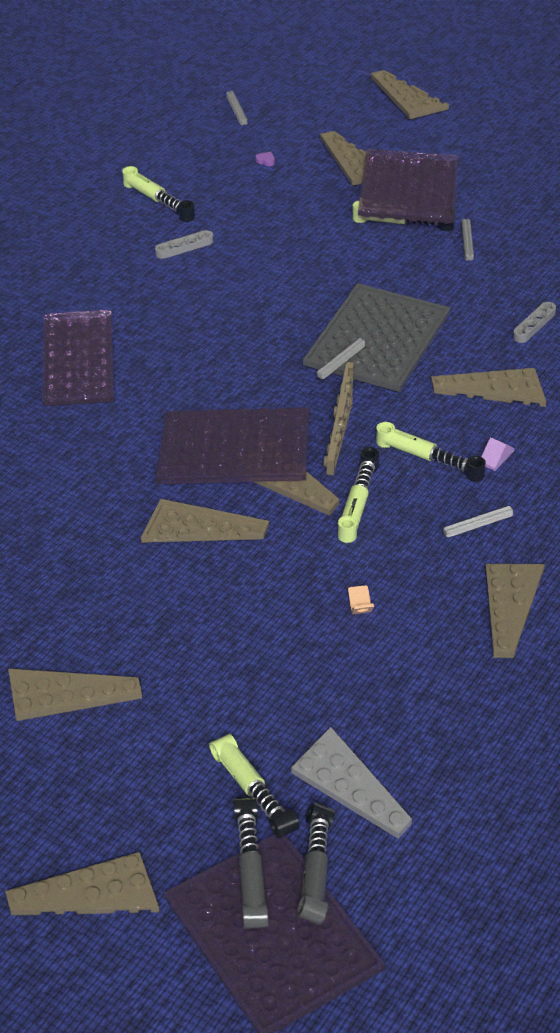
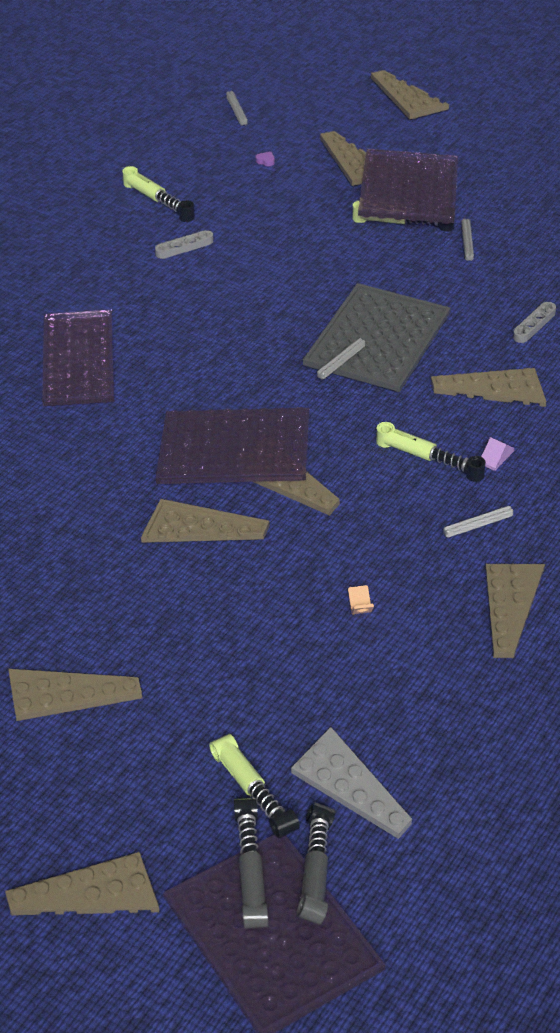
dark tan wing [324,362,354,475] -> none
yellowish green piece [338,447,379,543] -> none

